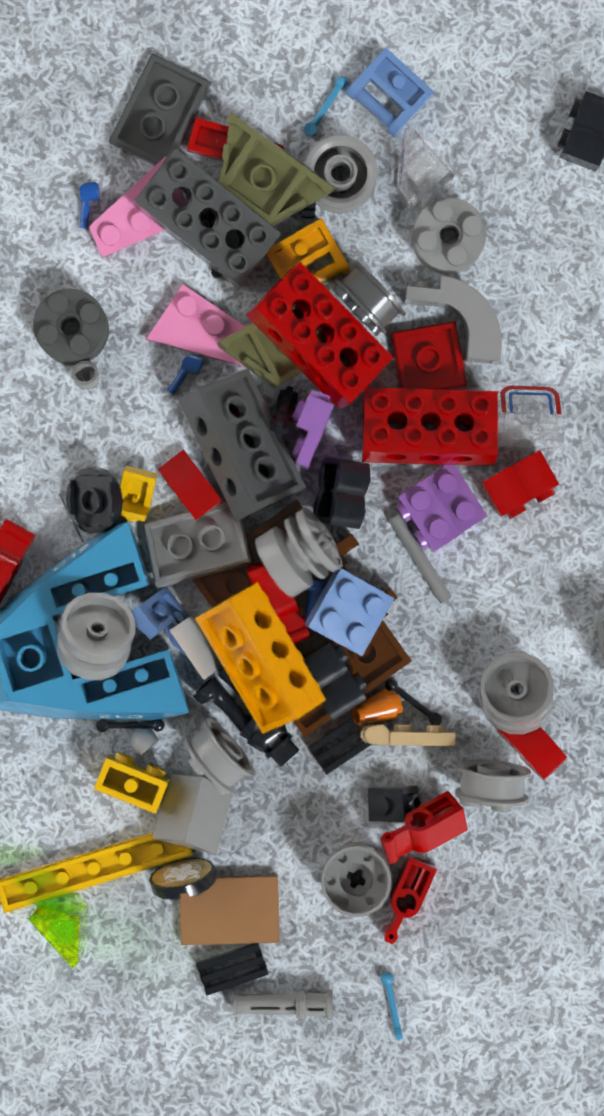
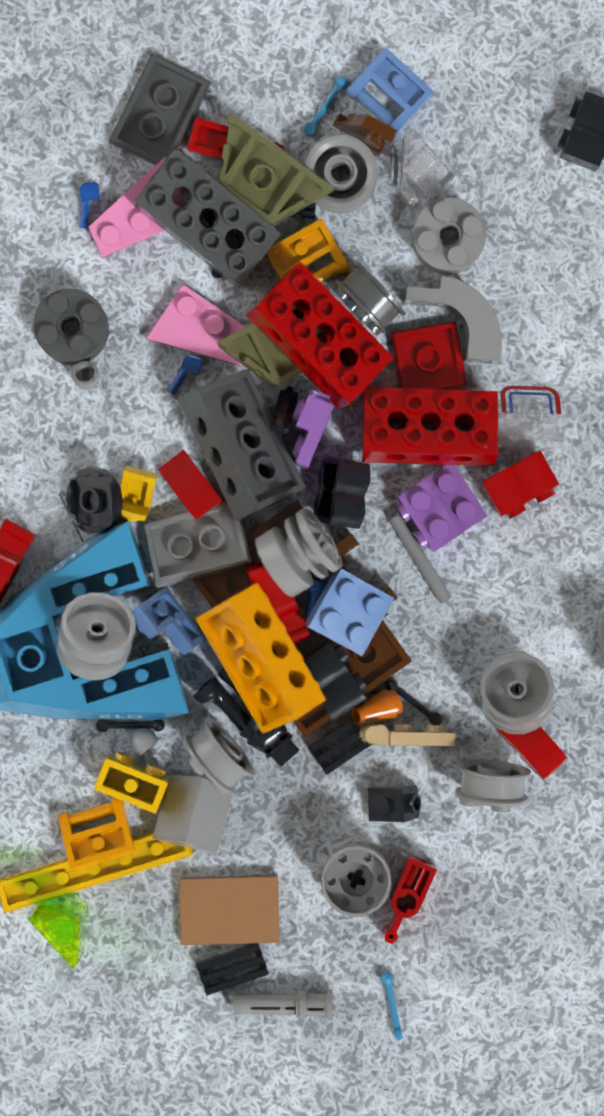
tile [149,858,216,900] -> none
white sticker [170,613,223,679] -> none
red piece [380,791,468,864] -> none
none -> light orange plate [58,798,136,871]
none -> reddish brown wing [332,114,397,156]

